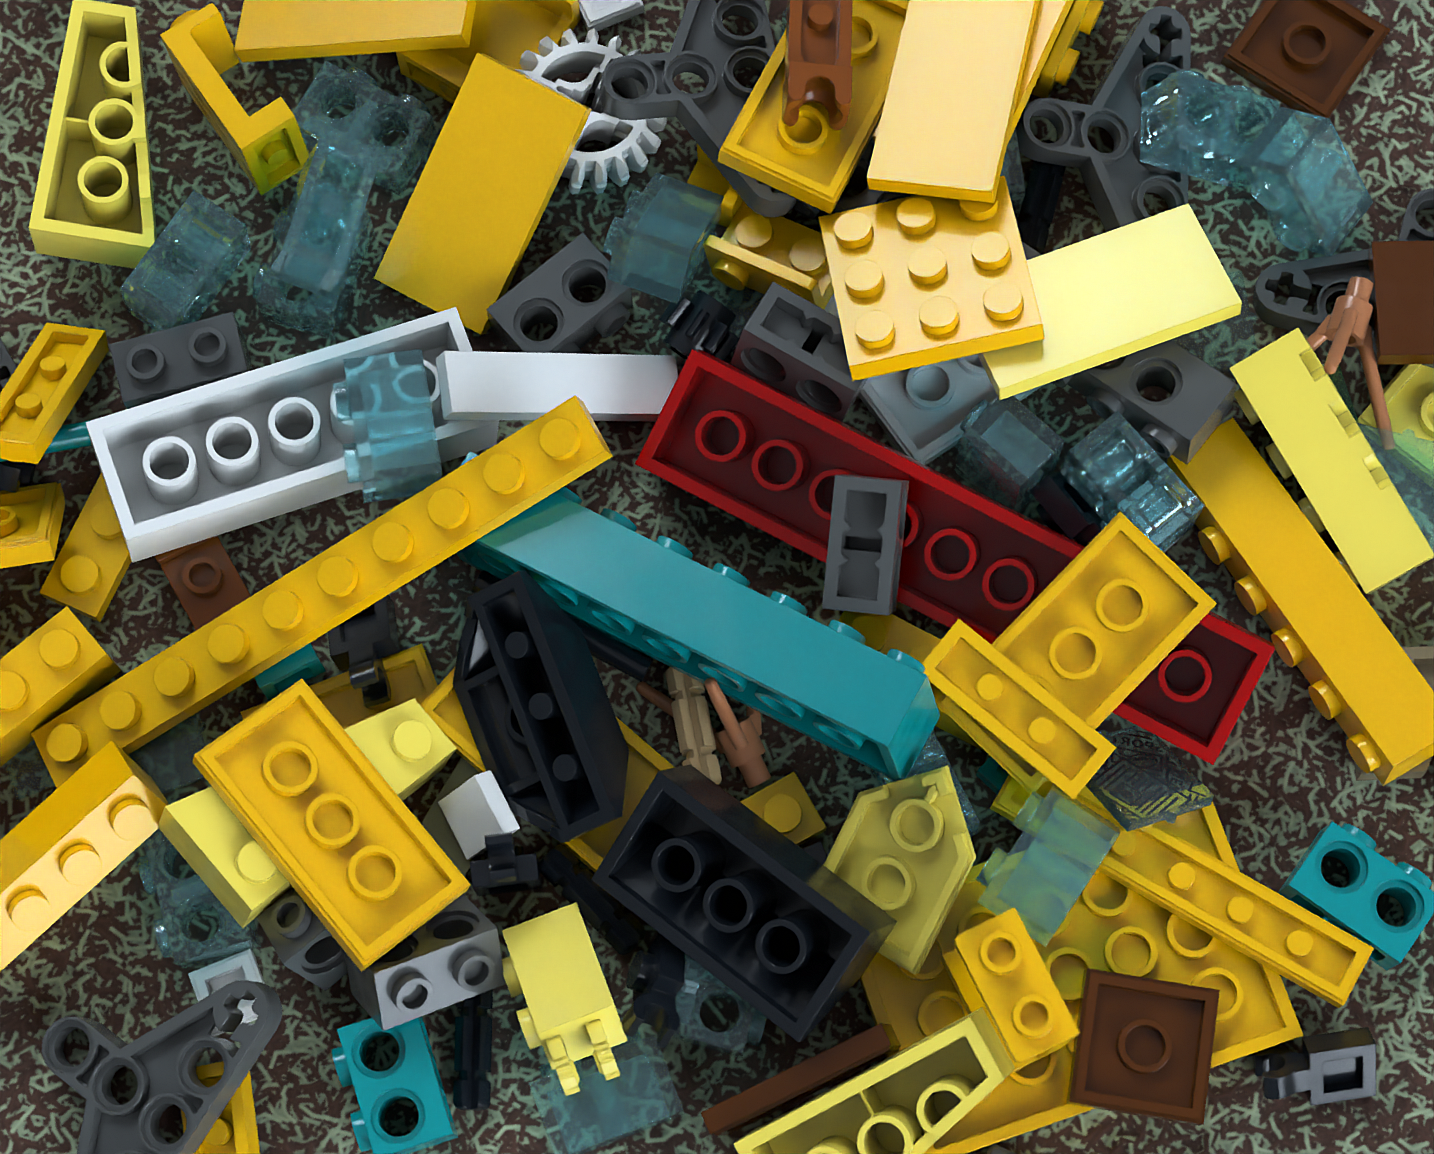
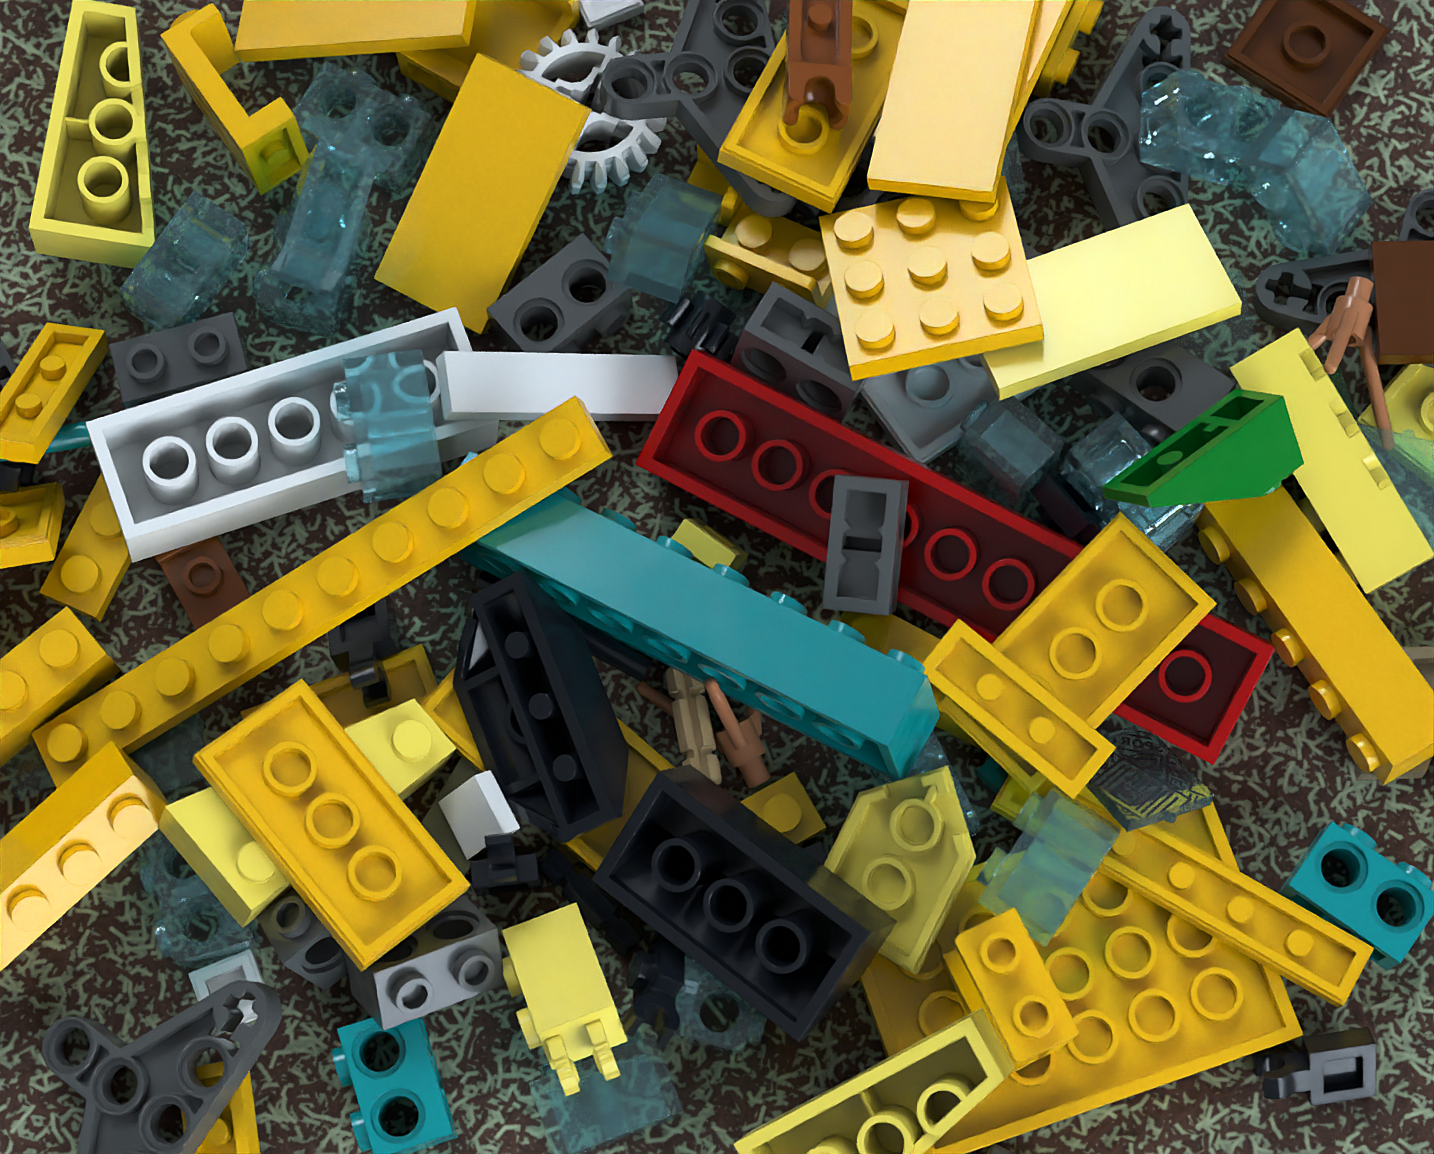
teal plate [254,643,326,701] -> none
black axle [453,989,493,1111] -> none
reddish brown tile [701,1023,901,1136] -> none
black axle [1017,140,1066,255] -> none
reddish brown tile [1066,968,1220,1126] -> none
none -> light yellow tile [671,518,749,571]
none -> green slope [1101,388,1304,508]

